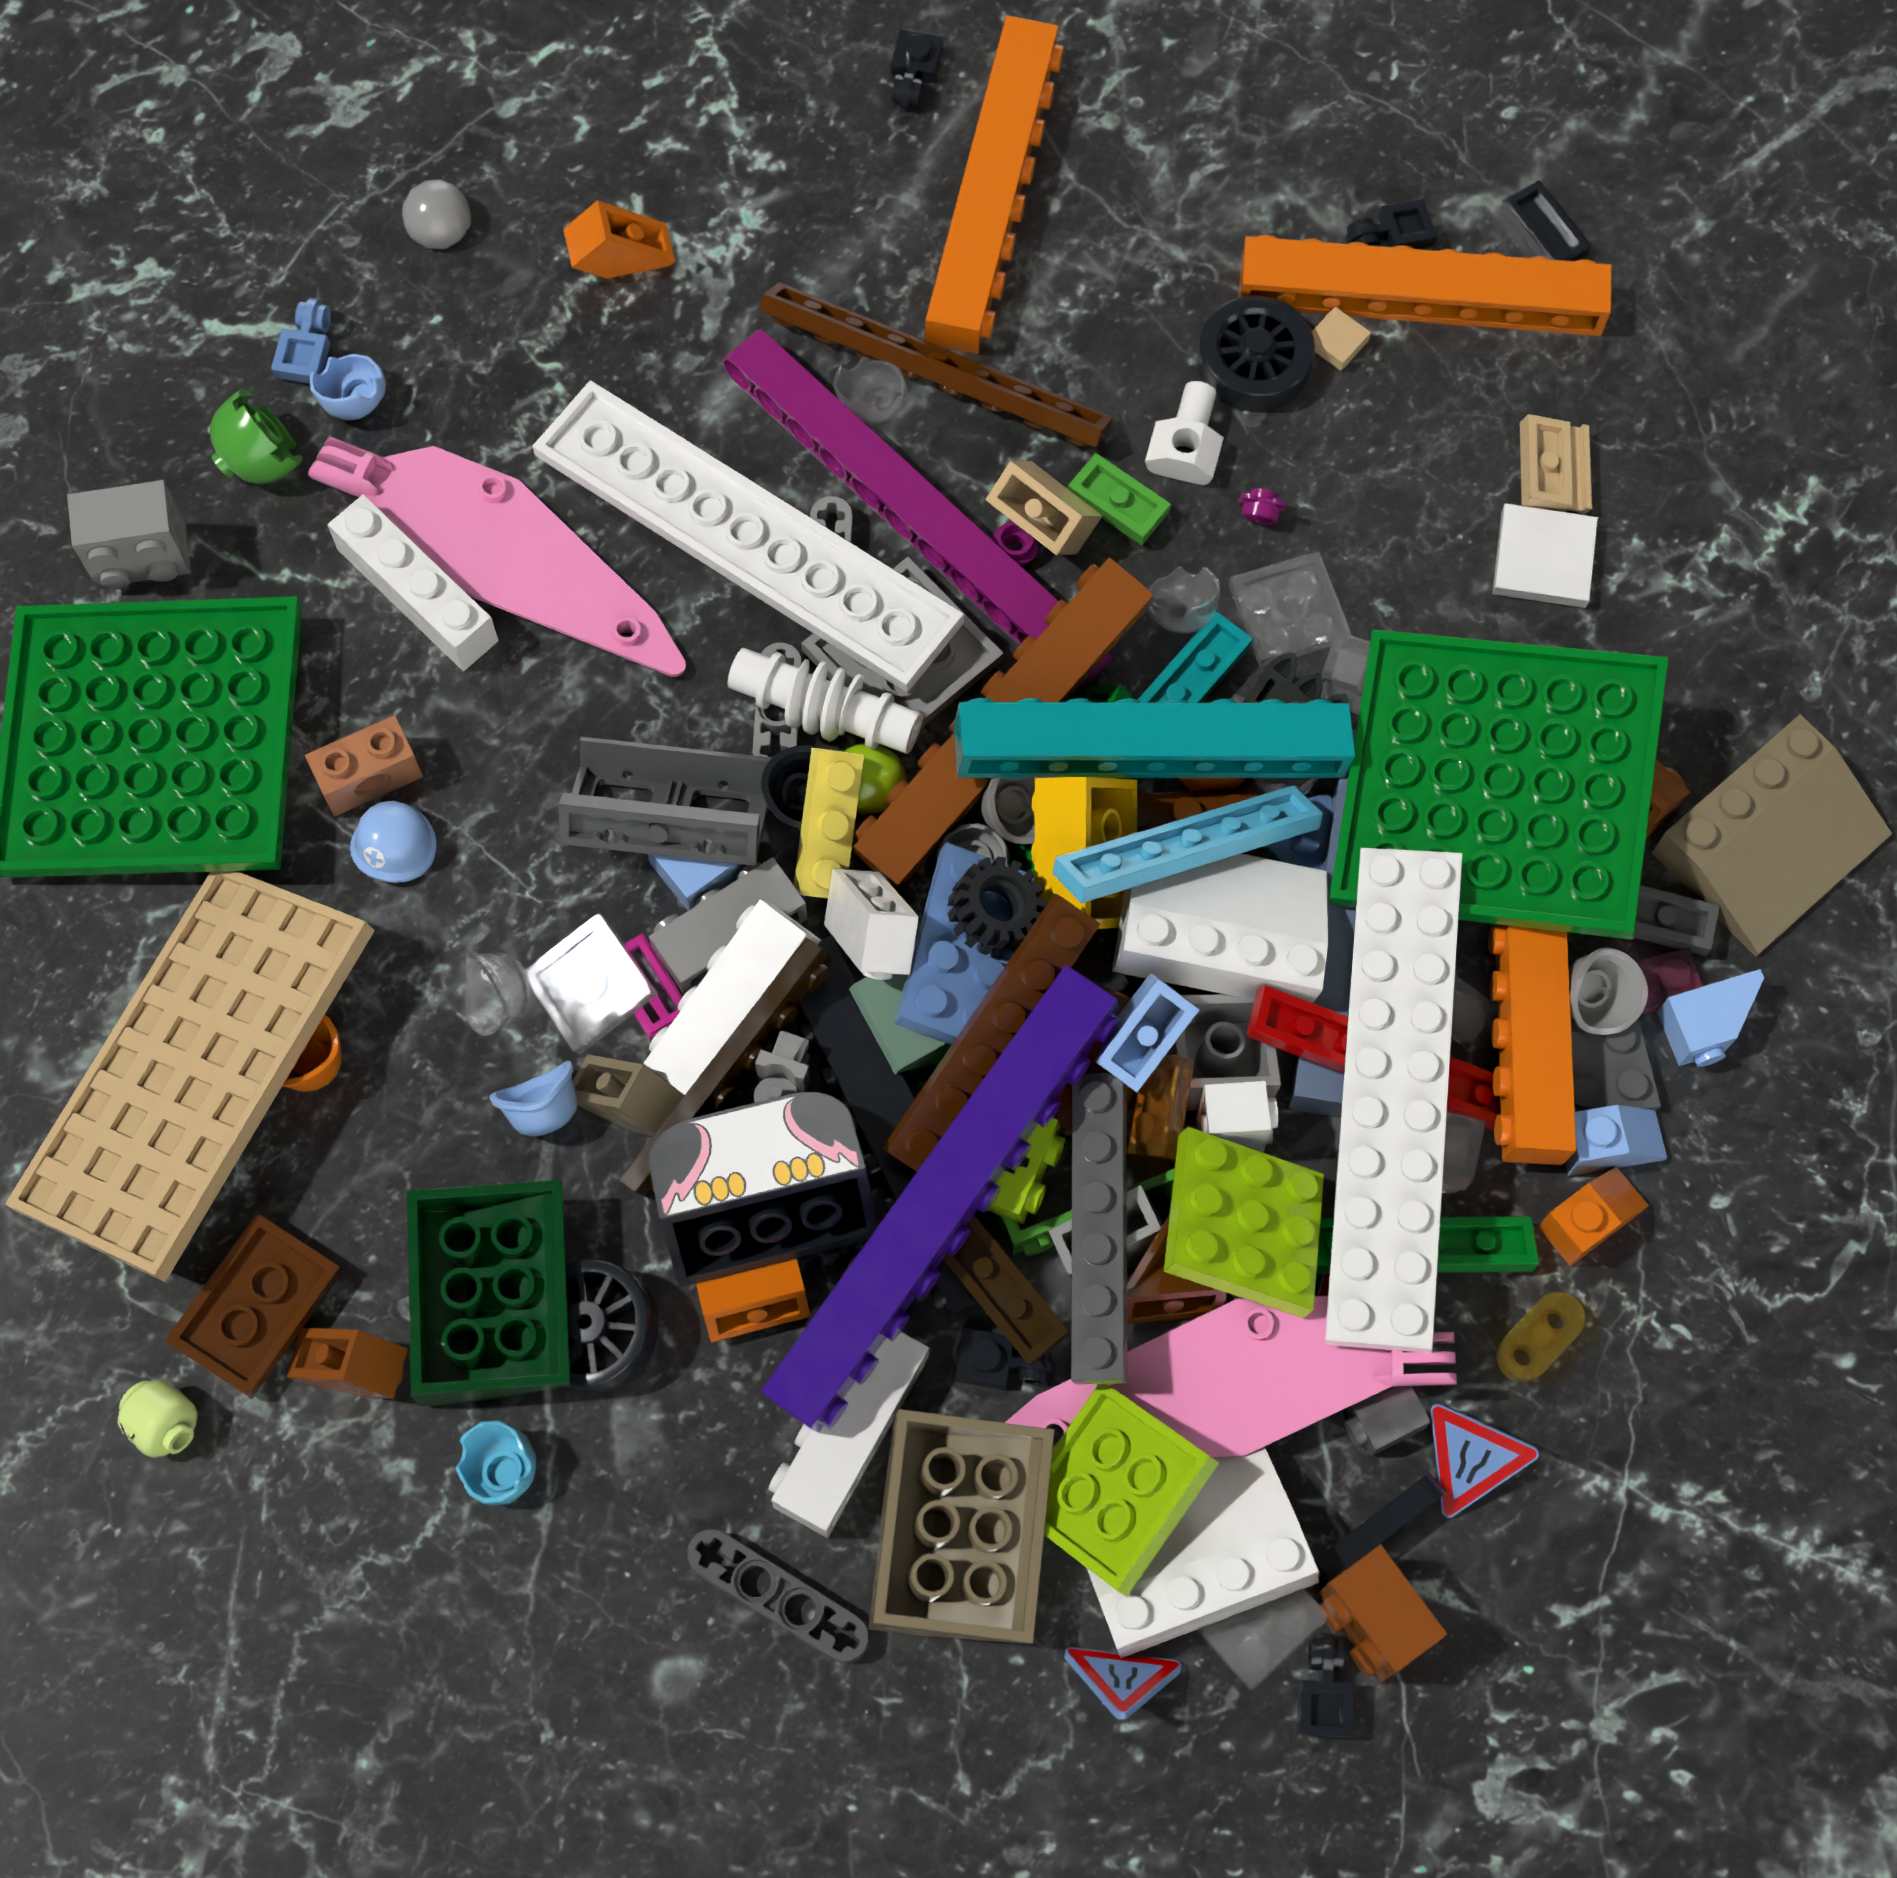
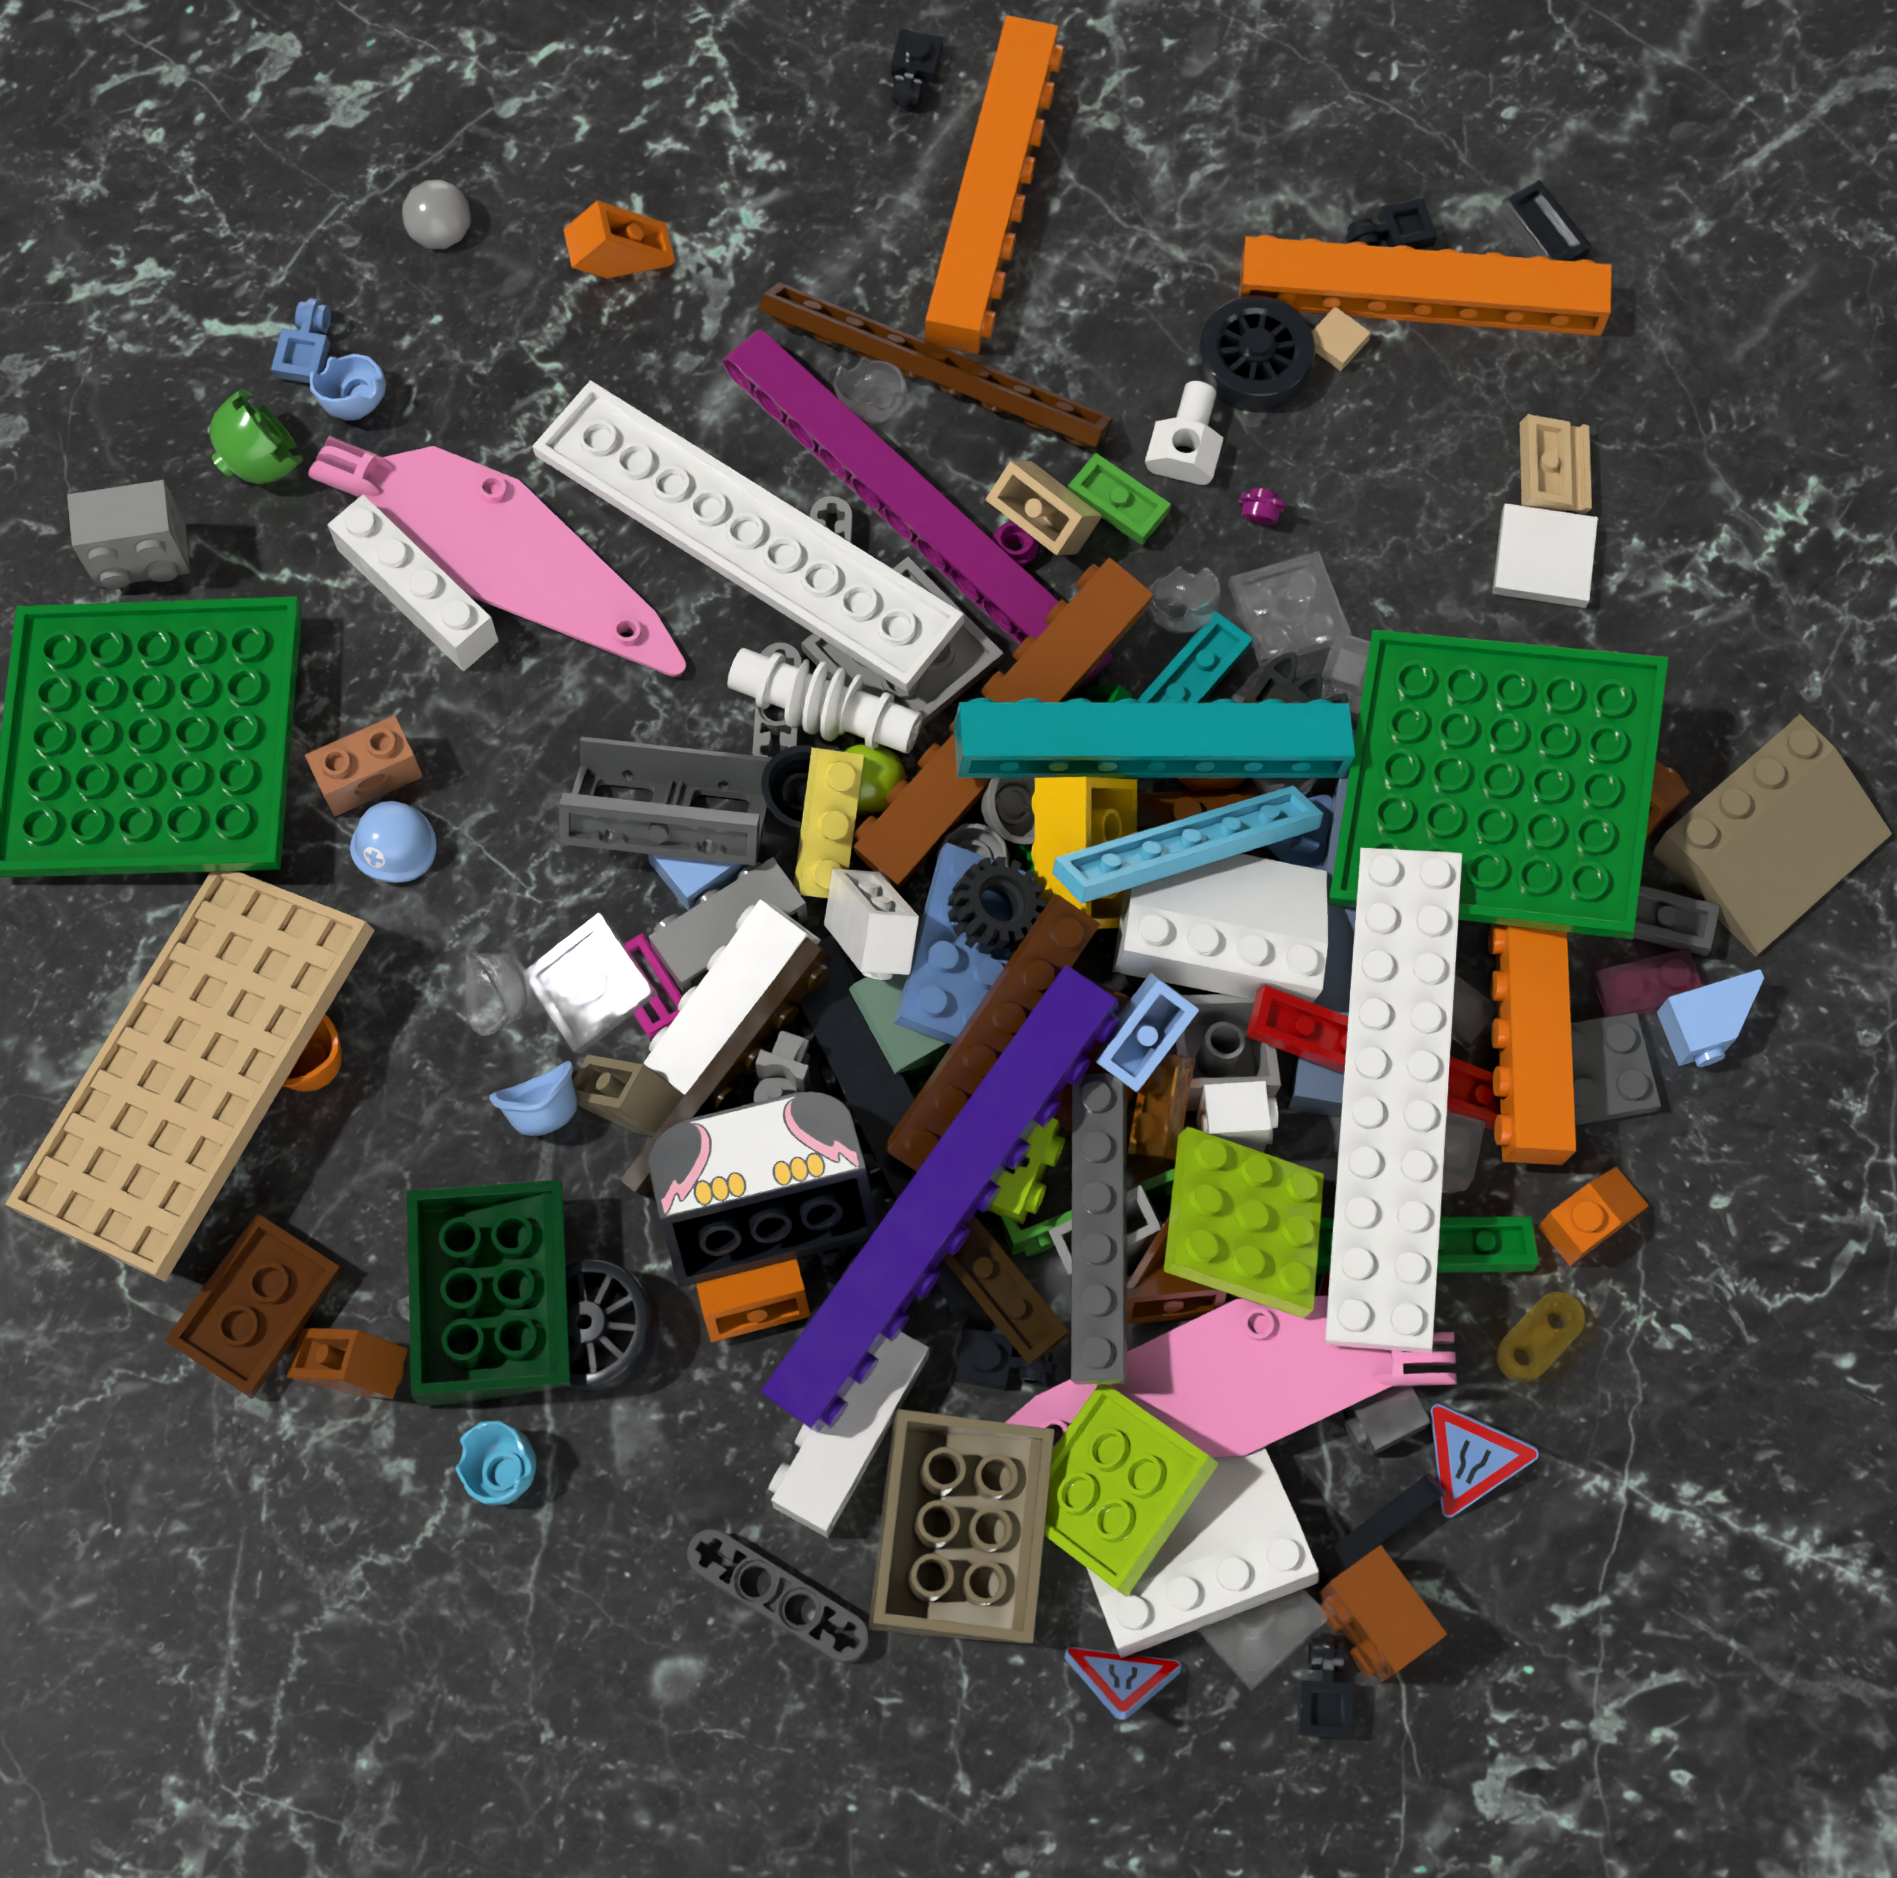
yellowish green head [118,1379,198,1458] -> none
light blue slope [1565,1105,1667,1177] -> none
light grey helmet [1568,947,1648,1035] -> none

